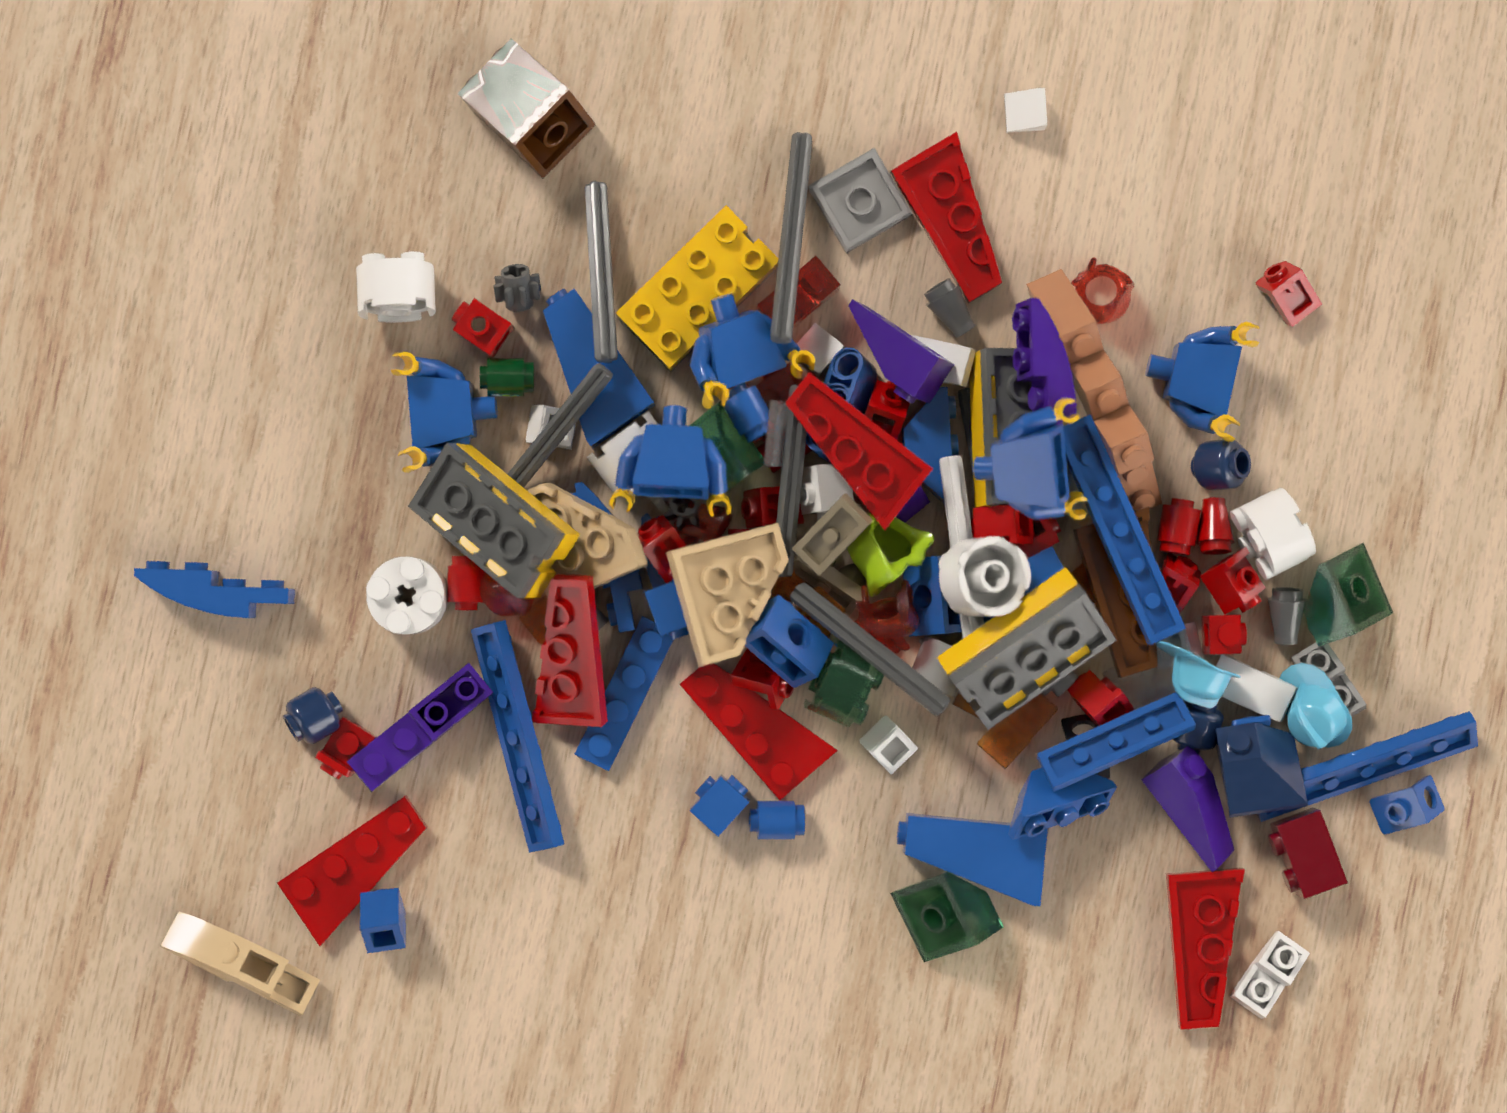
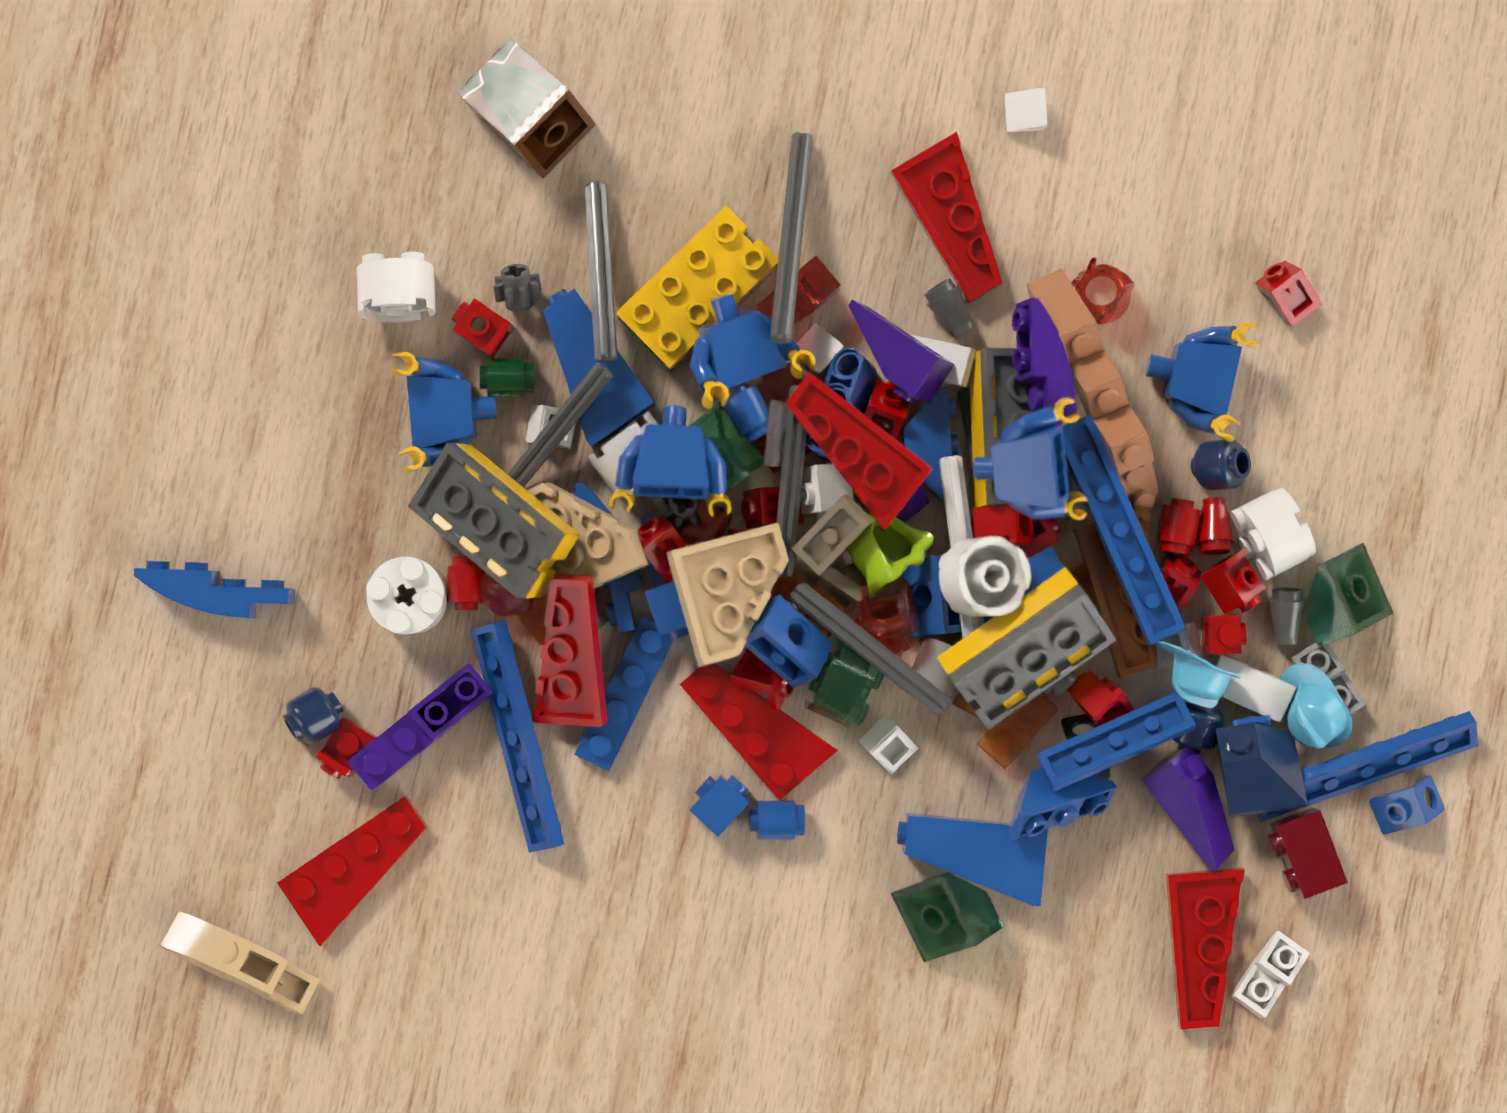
blue brick [360,888,406,953] -> none
light grey tile [808,148,913,254] -> none

